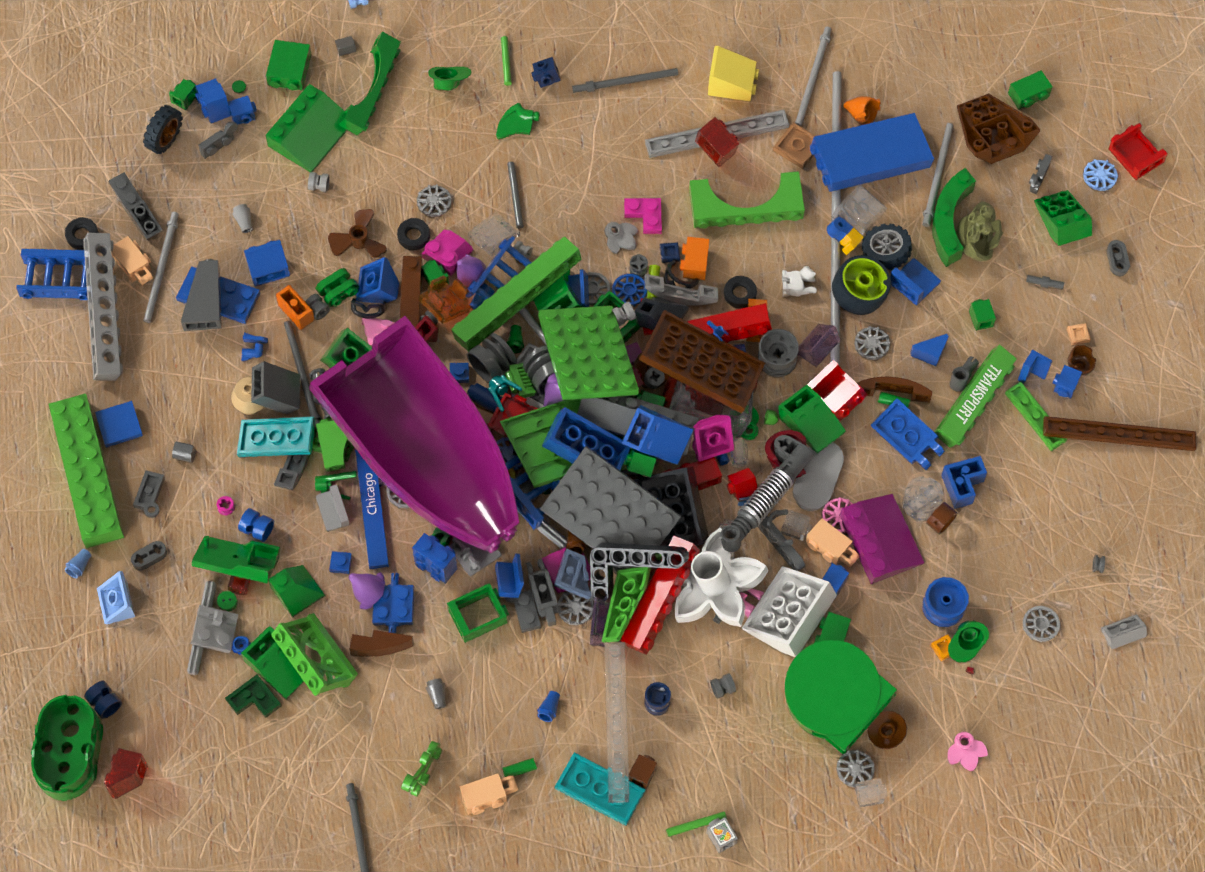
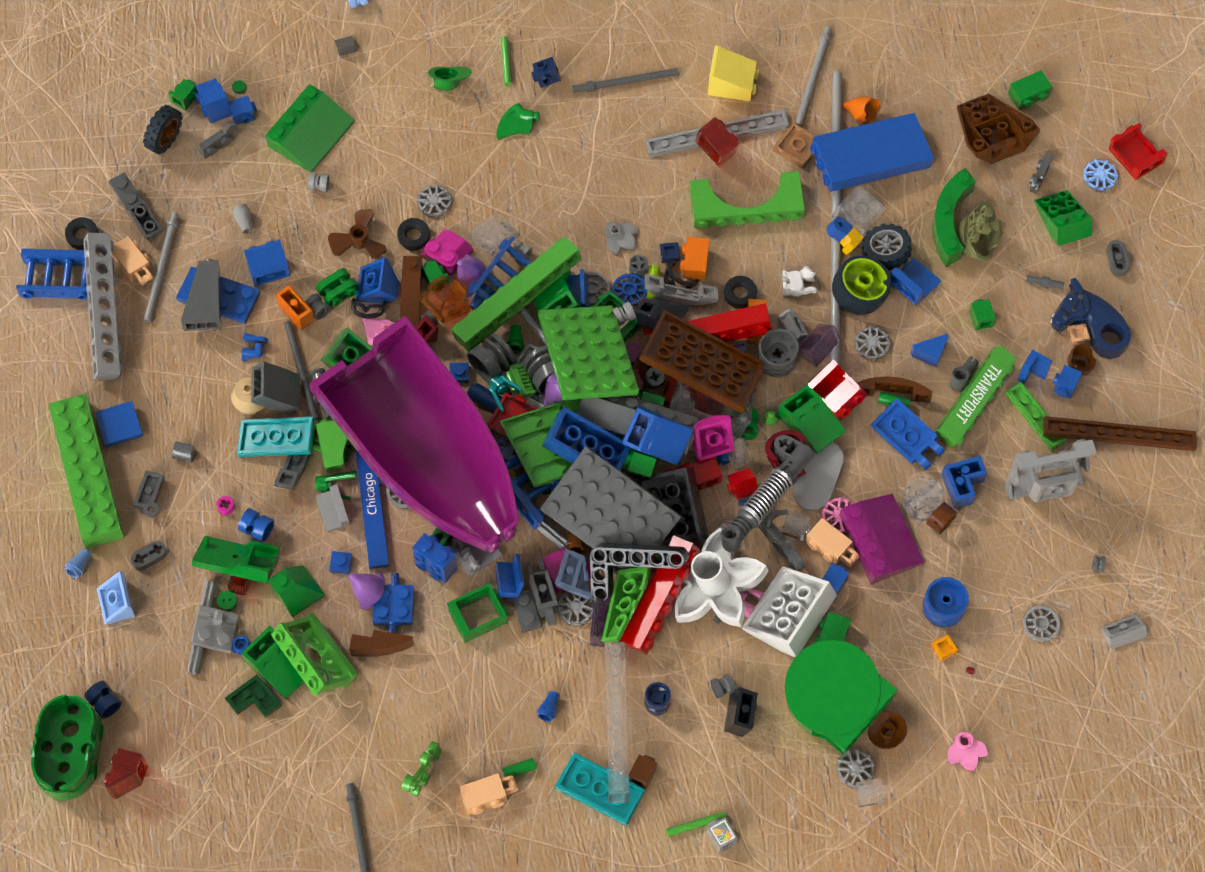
green brick [266,40,312,90] -> none
green arch [339,31,401,136] -> none
flat silver cone [426,678,446,710] -> none
dark grey bar [507,162,524,229] -> none
dark pink plate [624,198,662,234] -> none
blue hand [707,320,729,341] -> none
light grey bar [922,123,954,227] -> none
green piece [948,620,989,663] -> none
none -> black brick [724,687,758,737]
none -> light grey piece [778,308,808,344]
none -> light grey piece [1005,439,1097,502]
none -> dark blue animal [1050,278,1131,359]

